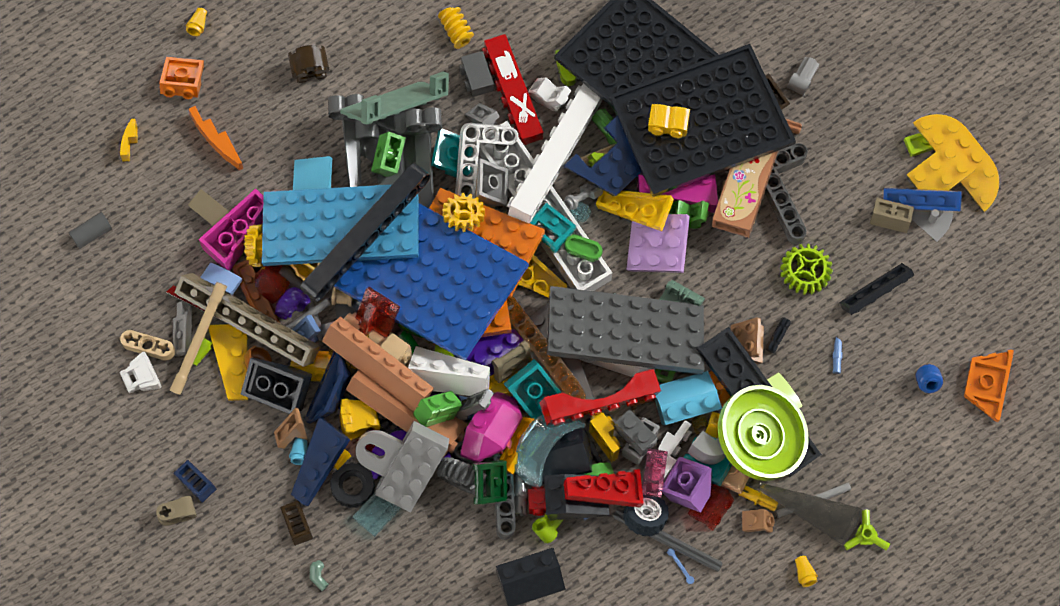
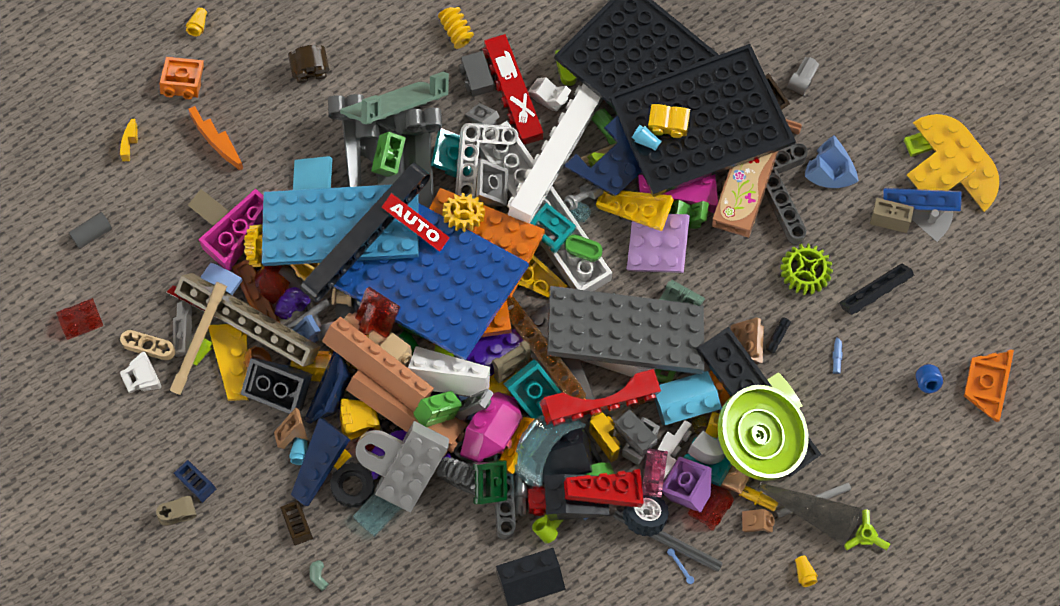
none -> clear red bracket [56,298,103,340]
none -> red sticker [382,193,450,251]
none -> medium azure cone [631,125,661,150]
none -> medium blue brick [805,135,859,188]

